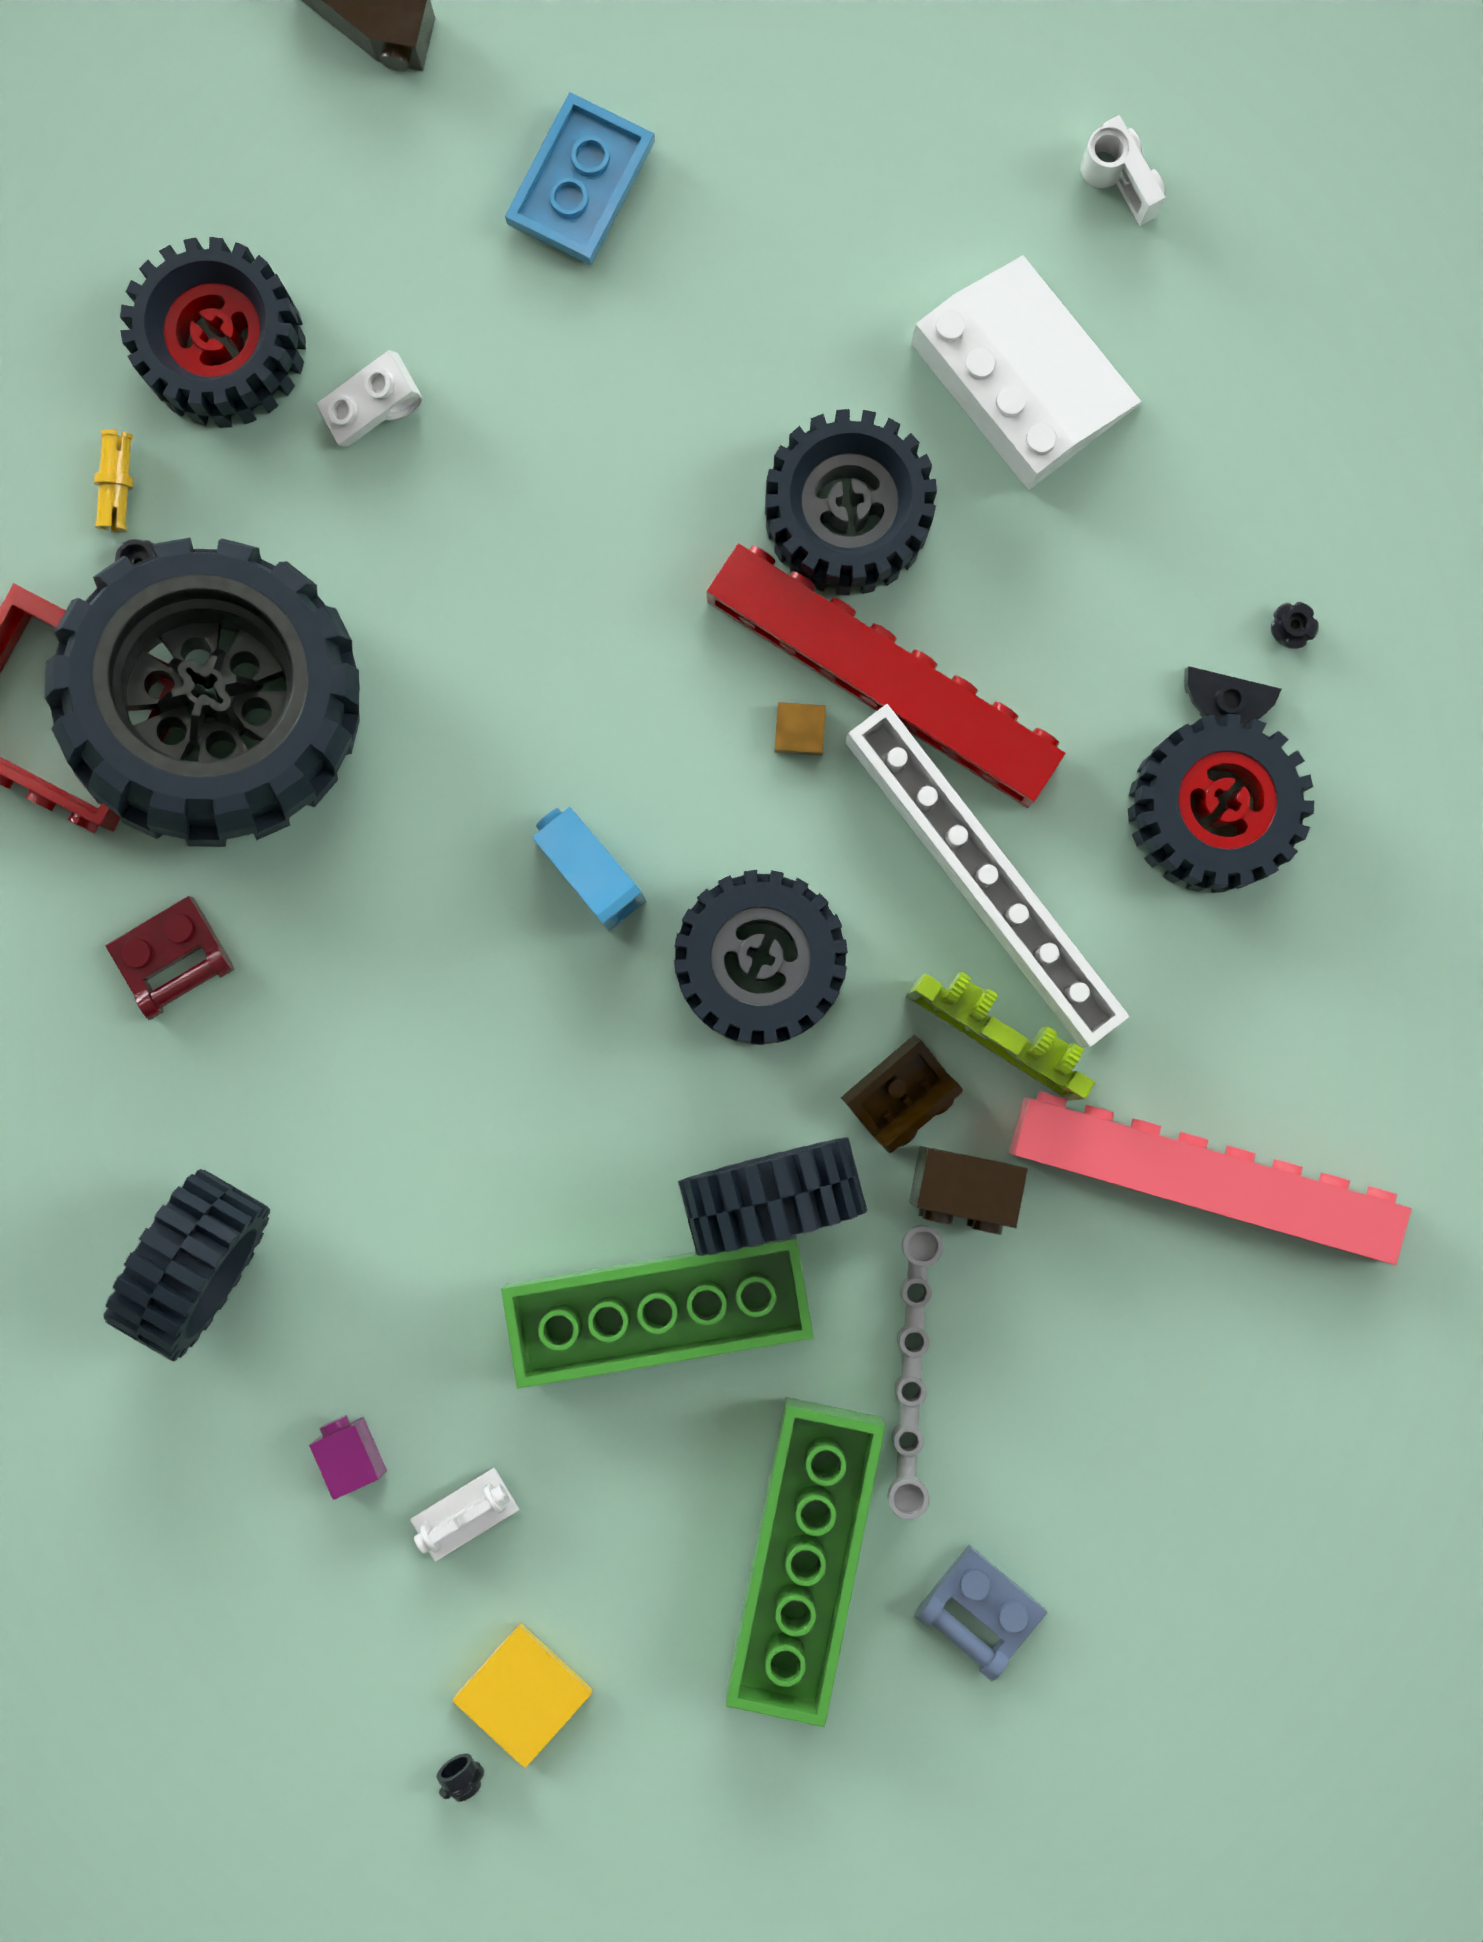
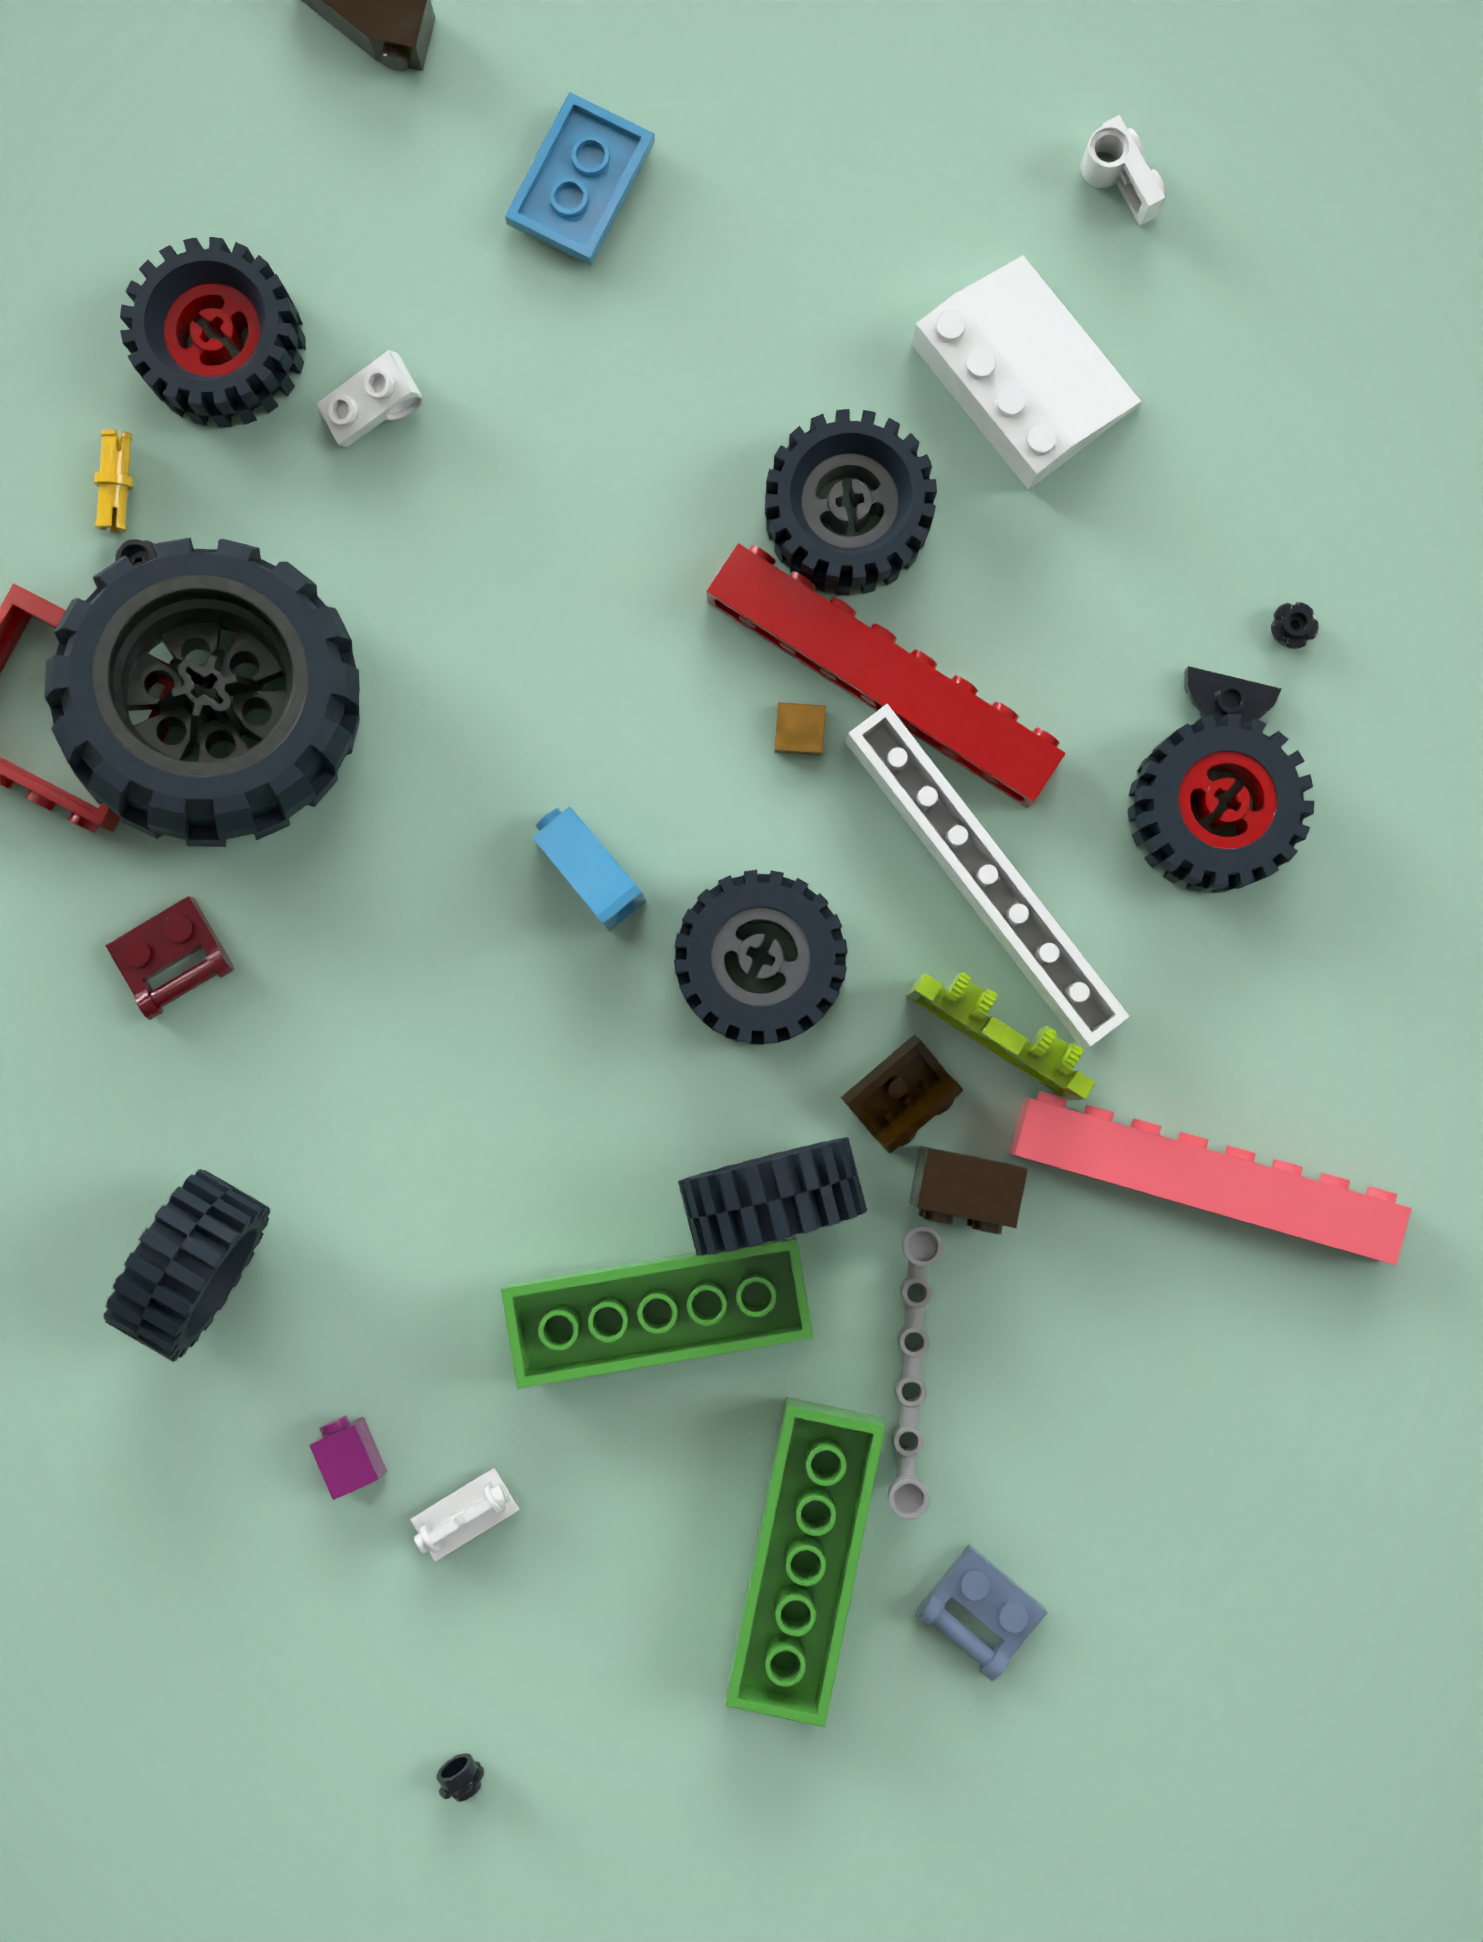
yellow tile [452,1622,593,1768] -> none

